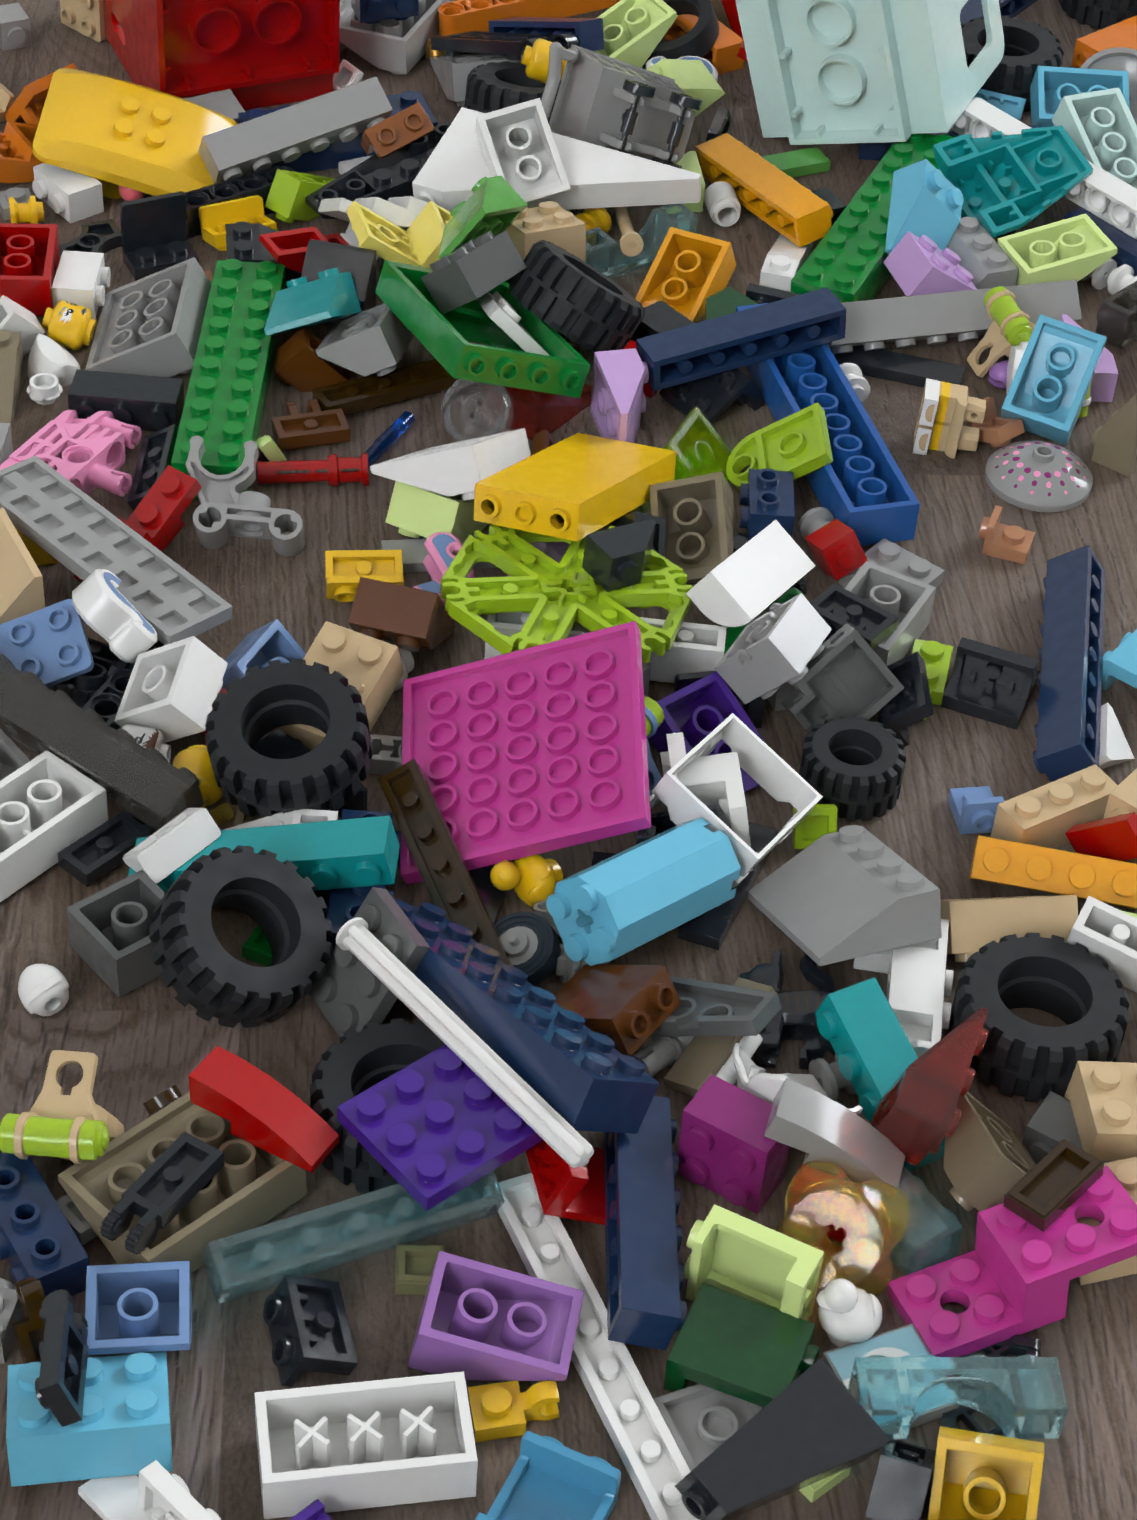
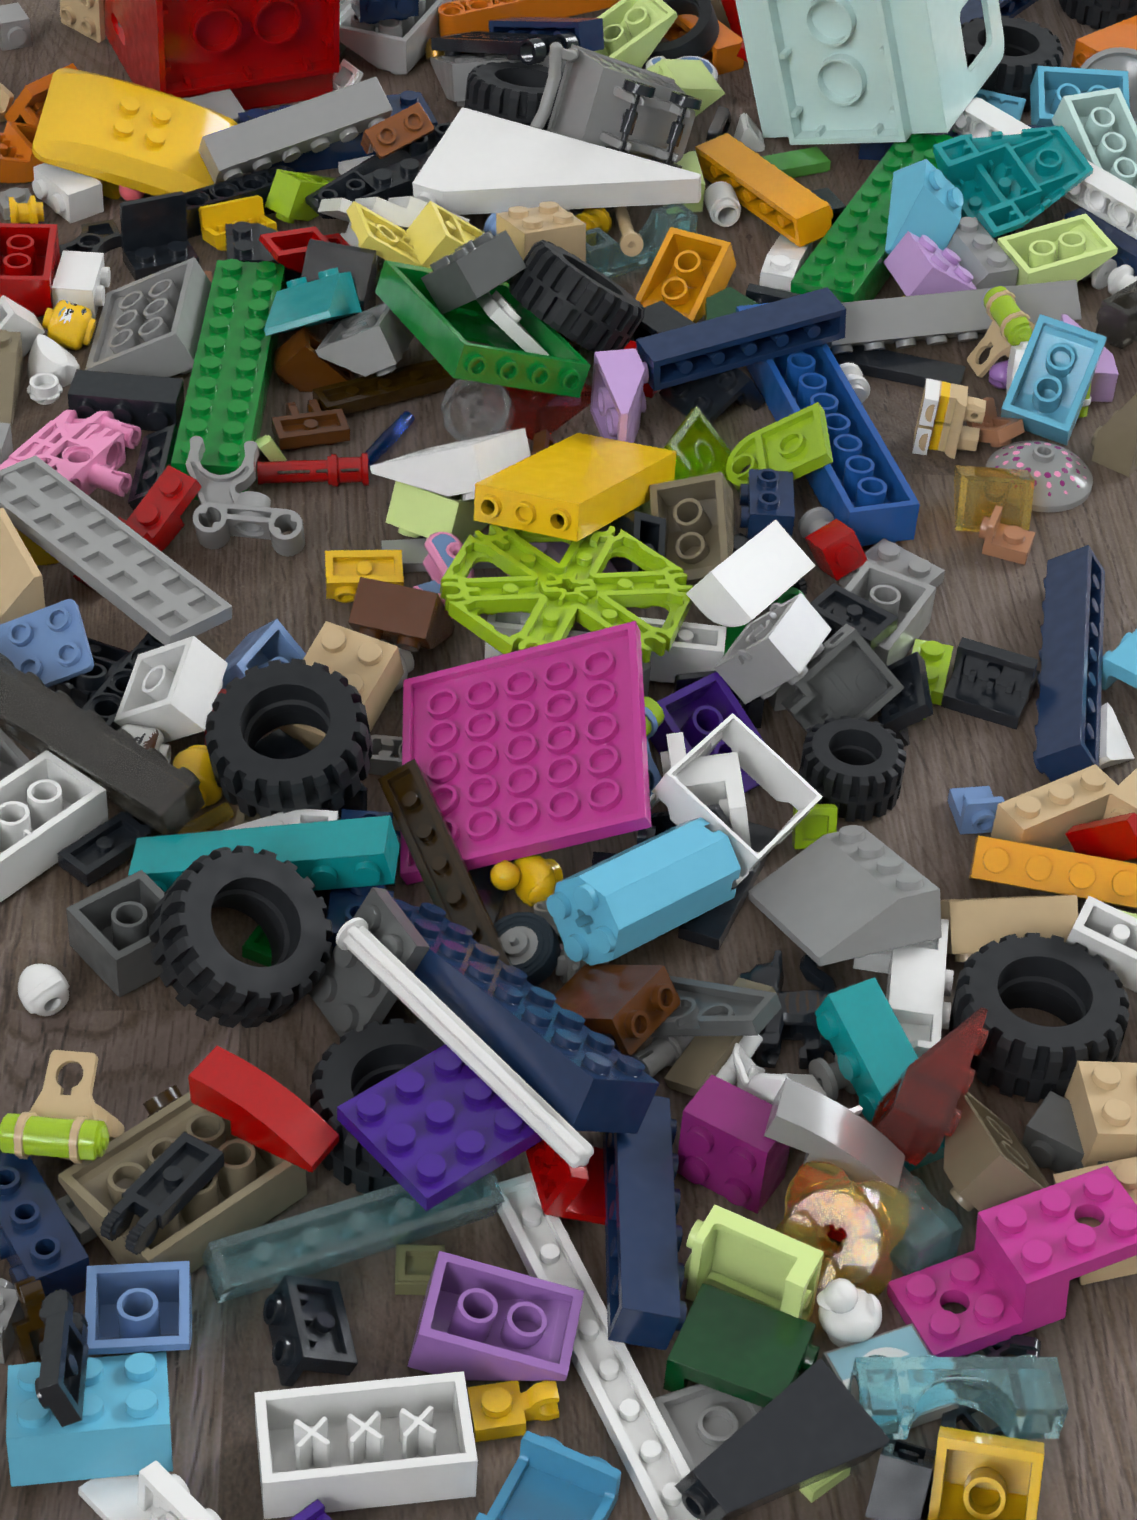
white animal [72,569,157,663] -> none
white slope [122,808,221,883] -> none
bright green slope [438,176,528,259] -> none
white slope [475,98,571,204] -> none
yellow head [521,38,567,84] -> none
black slope [582,518,656,592] -> none
dark brown tile [1003,1139,1104,1232] -> none
none -> white slope [734,113,765,152]
none -> clear yellow slope [954,465,1035,532]

